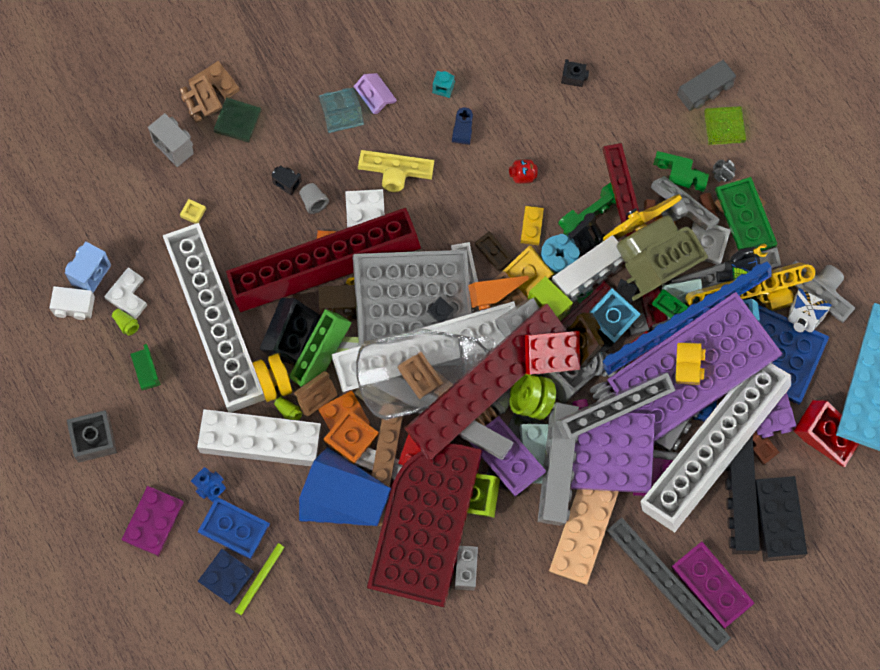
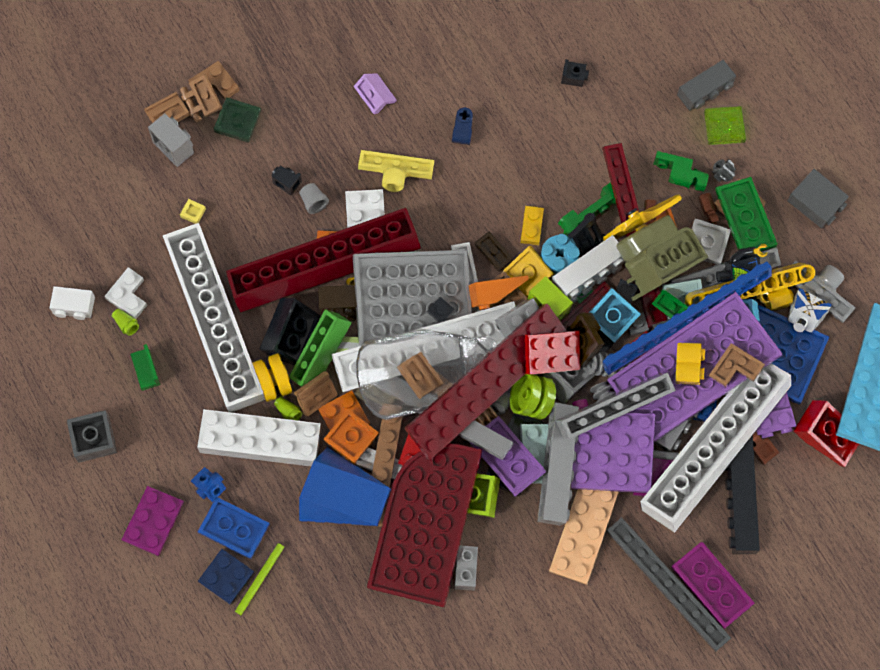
light blue brick [65,241,111,293] -> none
clear light blue bracket [318,88,364,133] -> none
teal brick [432,71,455,98] -> none
red head [509,159,538,184] -> none
light grey plate [651,176,720,231] -> none
black brick [755,476,808,562] -> none
none -> medium nougat plate [144,92,190,123]
none -> medium nougat plate [709,343,765,387]
none -> dark grey brick [787,169,849,229]

